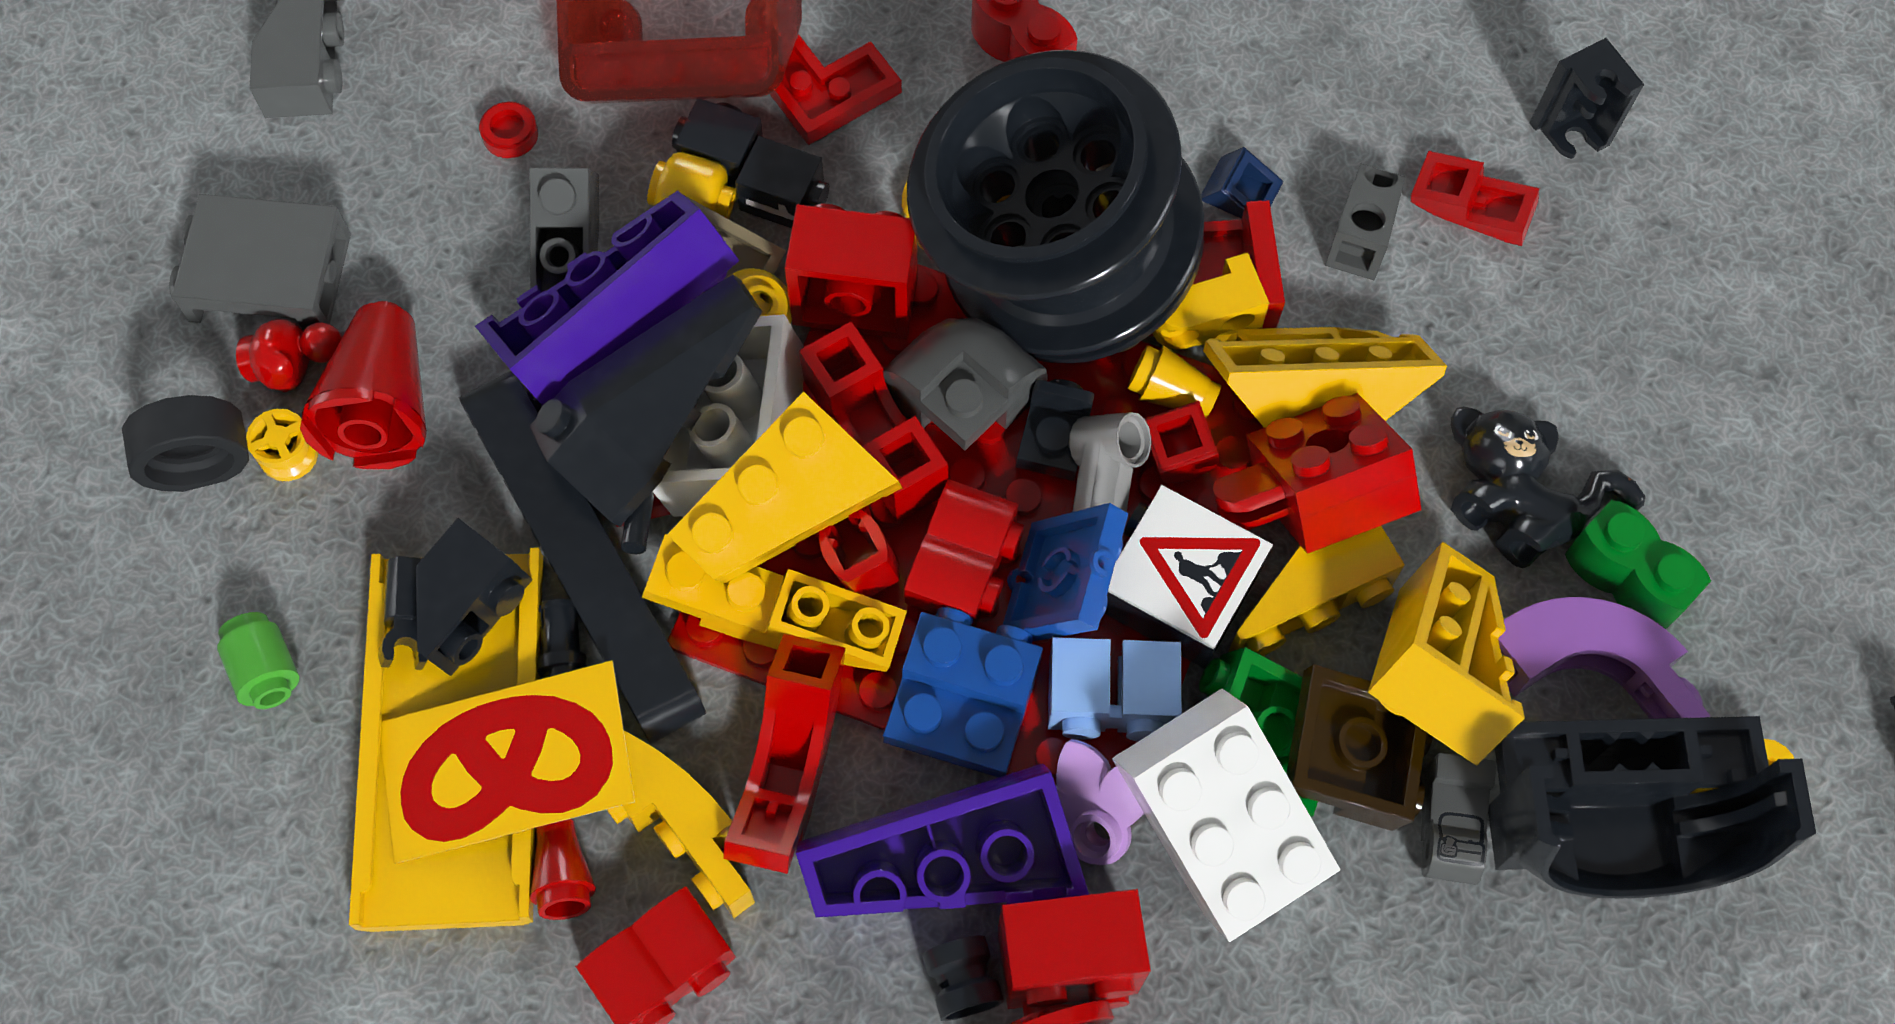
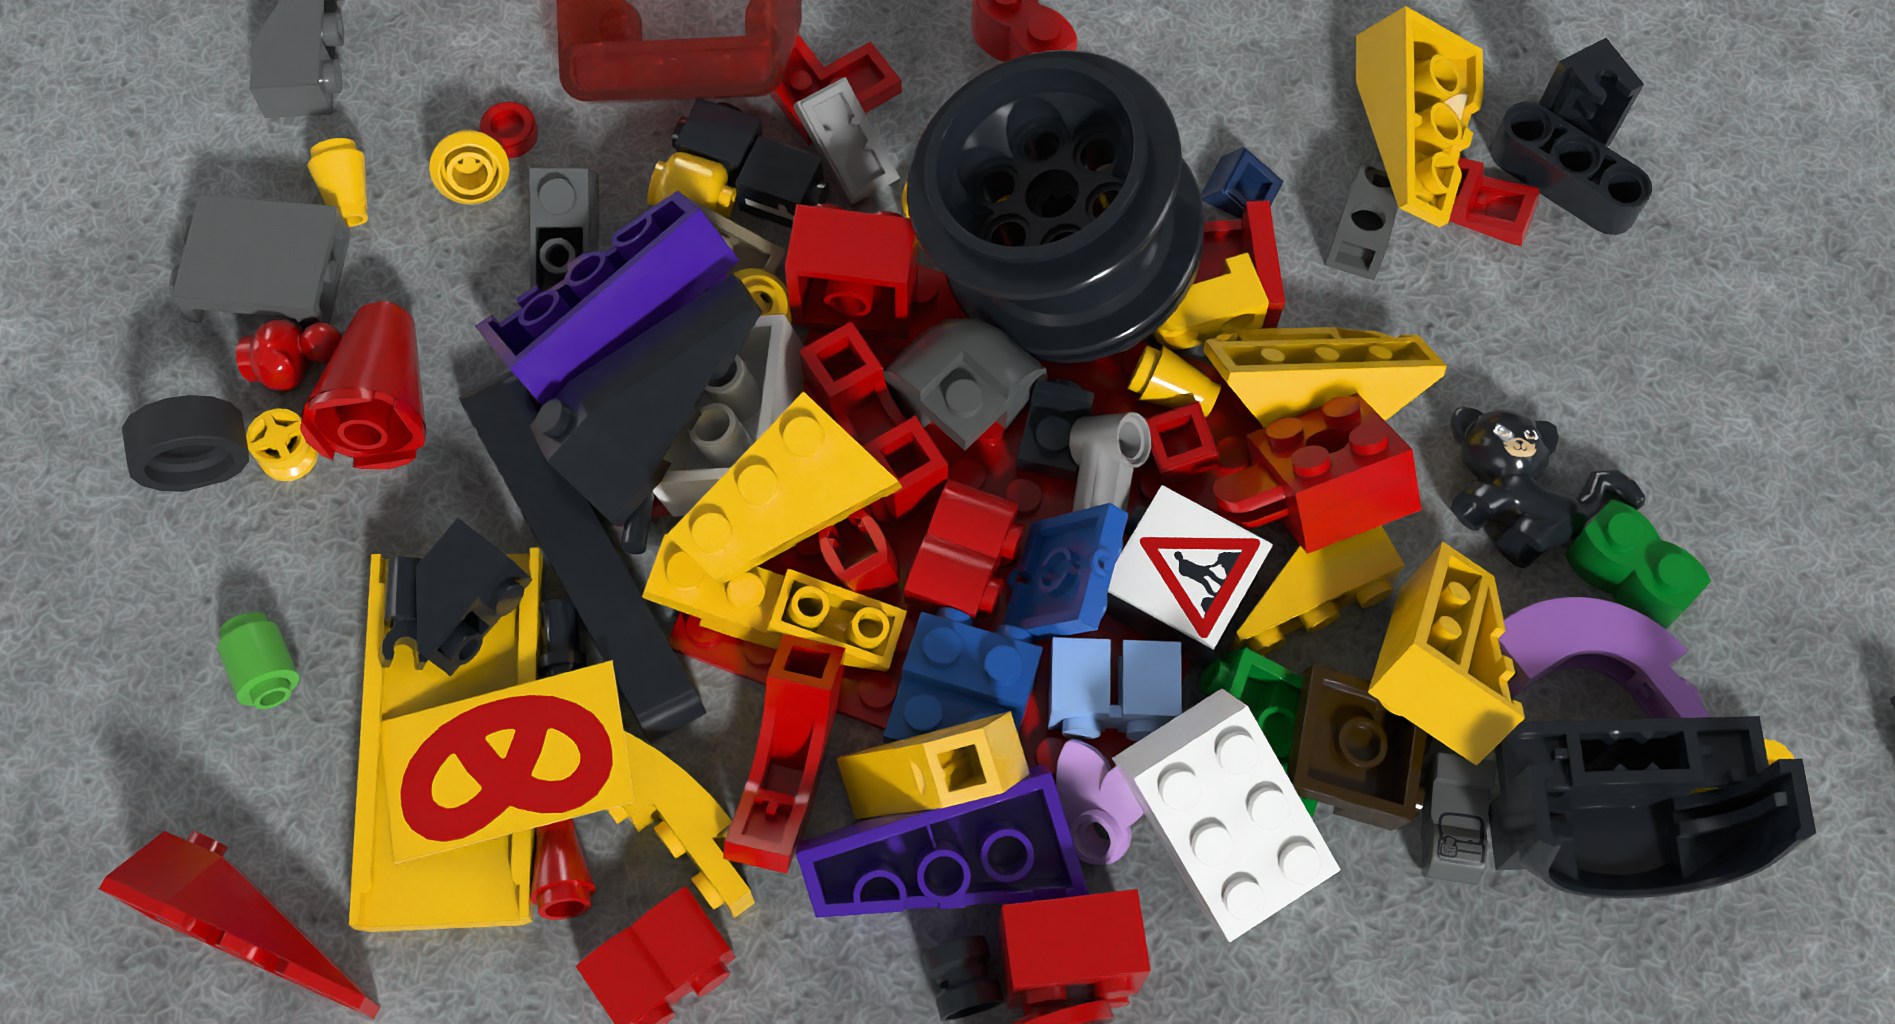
none -> red wedge [98,830,380,1019]
none -> yellow cone [307,138,369,227]
none -> yellow cone [429,129,510,205]
none -> light grey plate [793,77,900,206]
none -> yellow slope [836,711,1030,819]
none -> yellow wedge [1356,6,1484,228]
none -> black beam [1490,101,1652,235]

